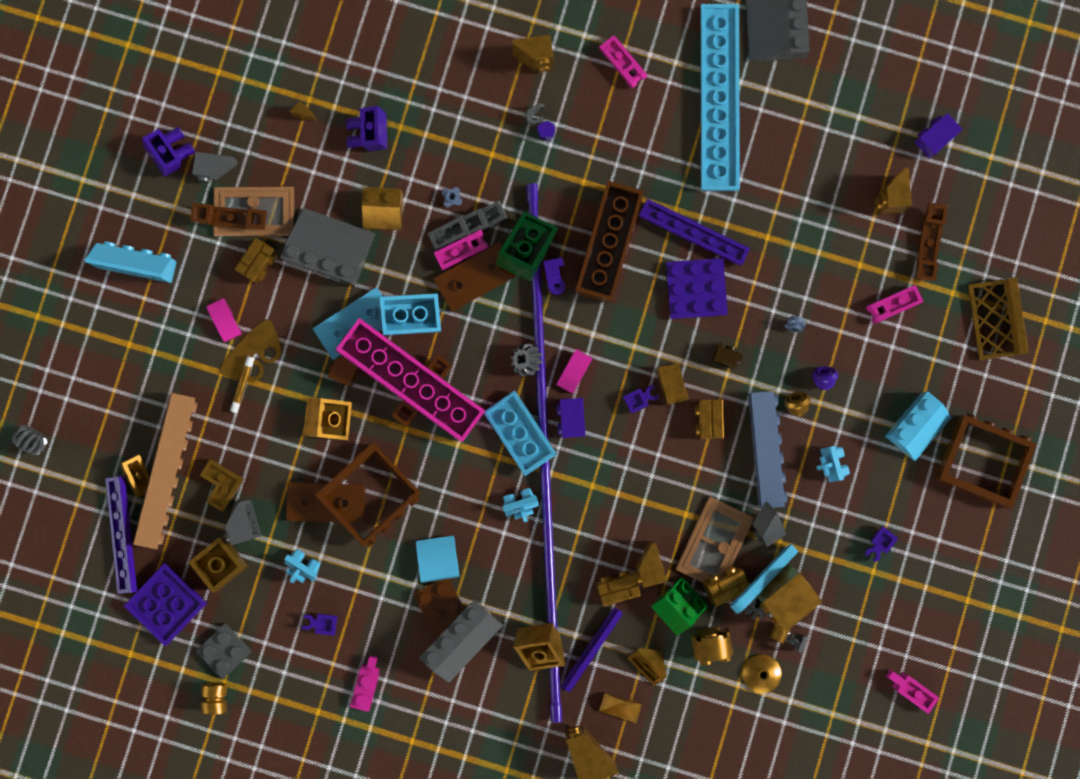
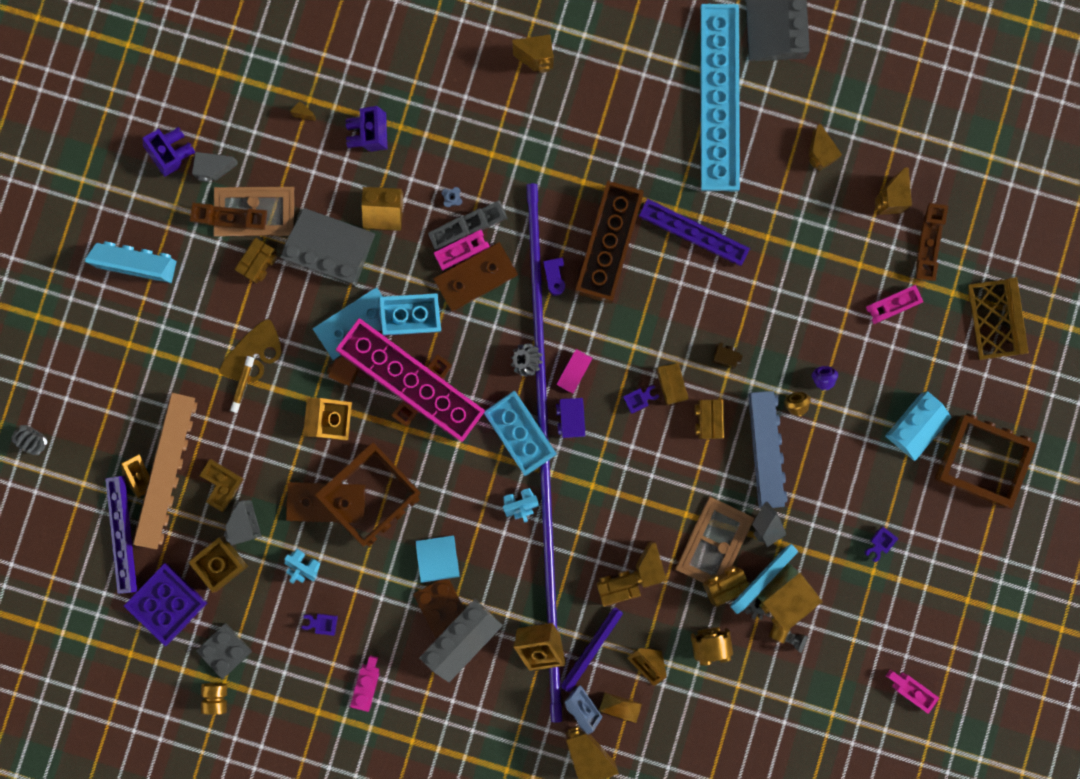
dark pink slope [206,298,242,342] -> none
dark green slope [496,211,558,282] -> none
leg [526,103,555,141] -> none
dark pink plate [599,35,647,88] -> none
green slope [651,577,708,636] -> none
dark purple plate [666,258,728,320] -> none
pearl gold dish [742,654,781,694] -> none
sand blue plate [785,316,806,333] -> none
medium azure hips [816,446,850,482] -> none
dark purple brick [914,113,963,159] -> none
none -> sand blue plate [564,685,603,735]
none -> pearl gold slope [809,124,842,172]

